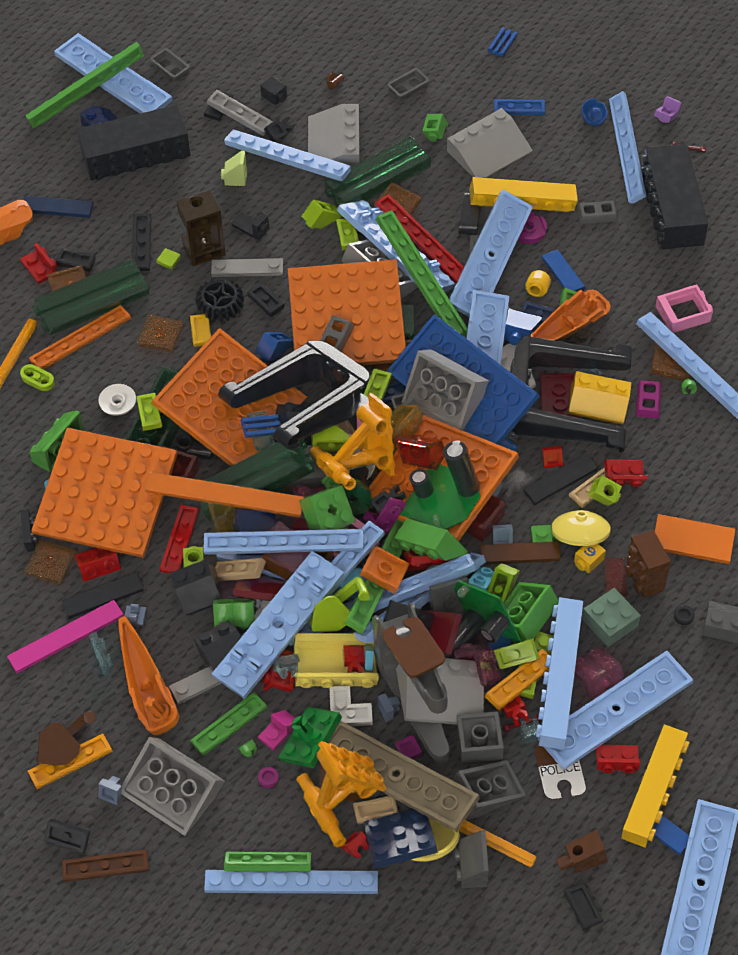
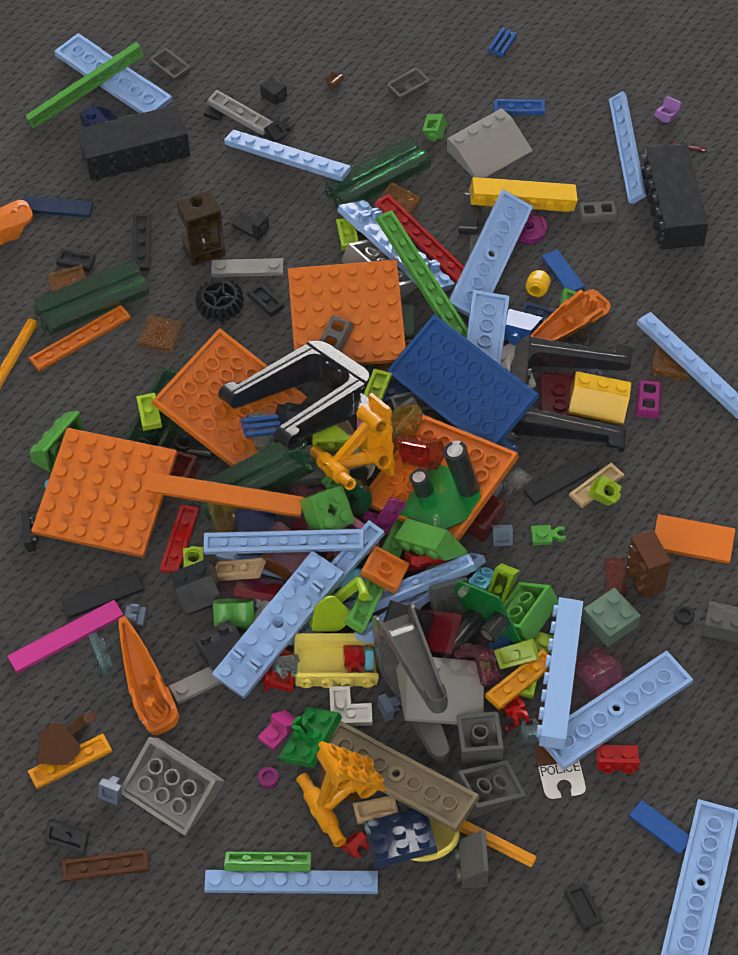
red bracket [20,243,57,285] -> none
lime plate [20,364,55,391] -> none
clear orange plate [24,540,76,585] -> none
red bracket [74,548,121,582] -> none
white dish [99,384,136,416] -> none
lime tile [156,248,181,270] -> none
yellow tile [190,314,211,347] -> none
bright green tile [190,692,267,757] -> none
yellowish green slope [221,151,247,186] -> none
bright green hinge [239,739,257,757] -> none
blue slope [255,332,294,362] -> none
lime slope [302,200,343,229] -> none
light grey slope [308,104,360,168] -> none
black plate [369,485,406,514] -> none
reddish brown piece [383,617,445,678] -> none
magenta plate [394,735,422,759] -> none
light grey slope [402,349,489,430] -> none
reddish brown tile [480,541,560,565] -> none
red tile [542,445,563,468] -> none
light yellow dish [551,510,610,546] -> none
reddish brown torso [556,830,608,873] -> none
yellow brick [574,544,606,574] -> none
blue hair [581,98,608,126] -> none
red bracket [604,460,648,487] -> none
yellow brick [621,724,690,848] -> none
bright pink window [656,285,713,333] -> none
bright green hinge [681,379,697,394] -> none

